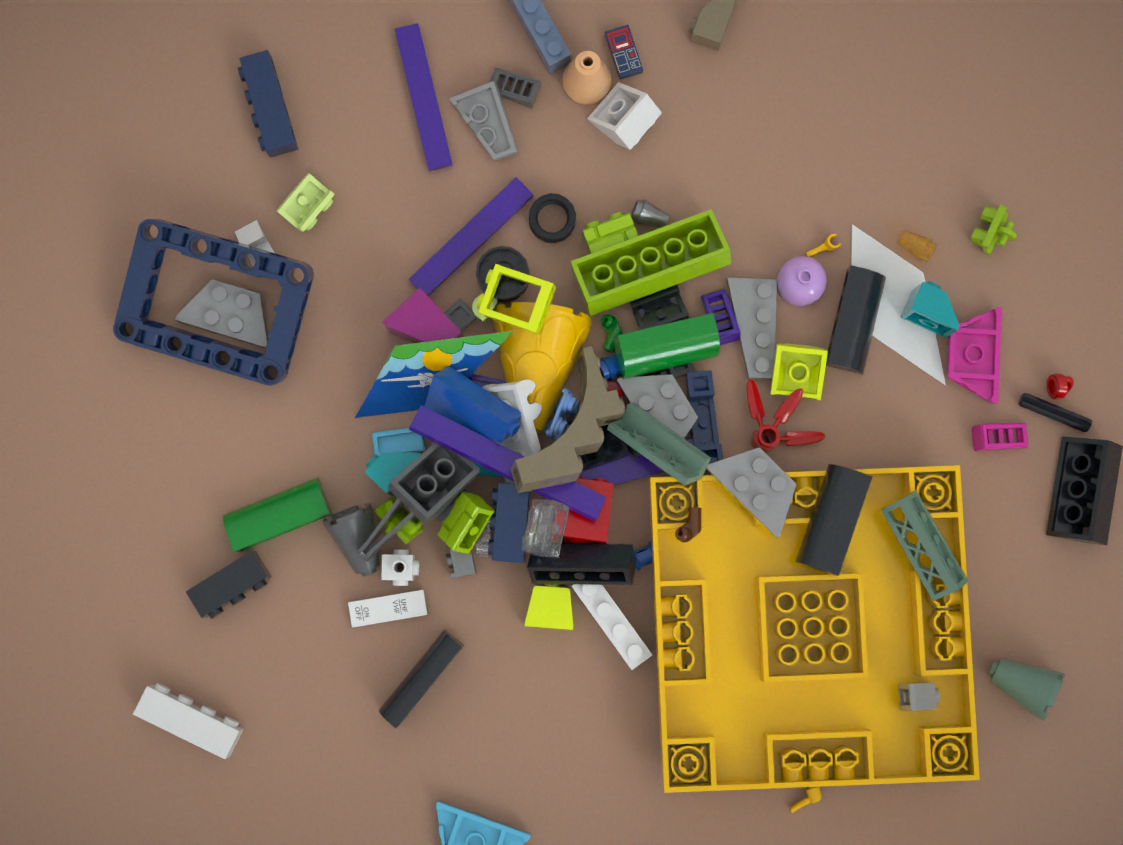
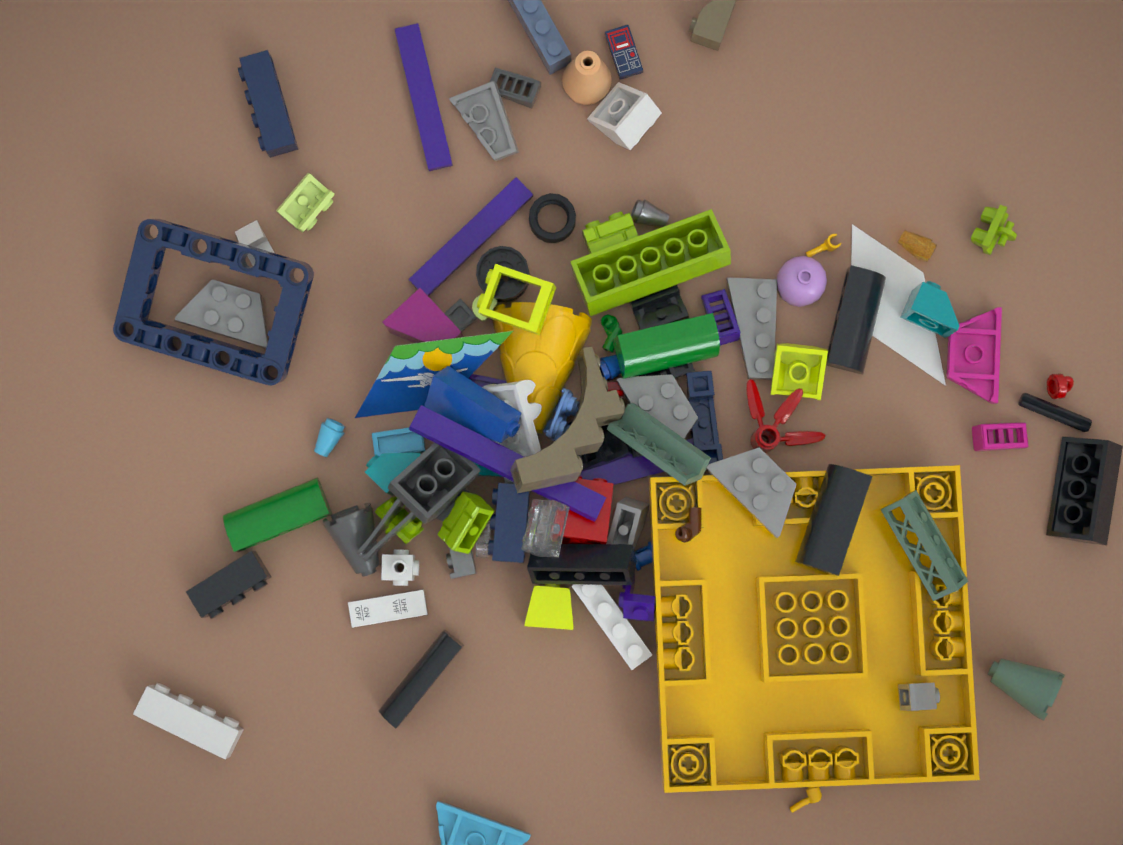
none -> medium azure cone [314,418,345,457]
none -> light grey slope [607,497,650,548]
none -> dark purple bracket [619,574,655,621]

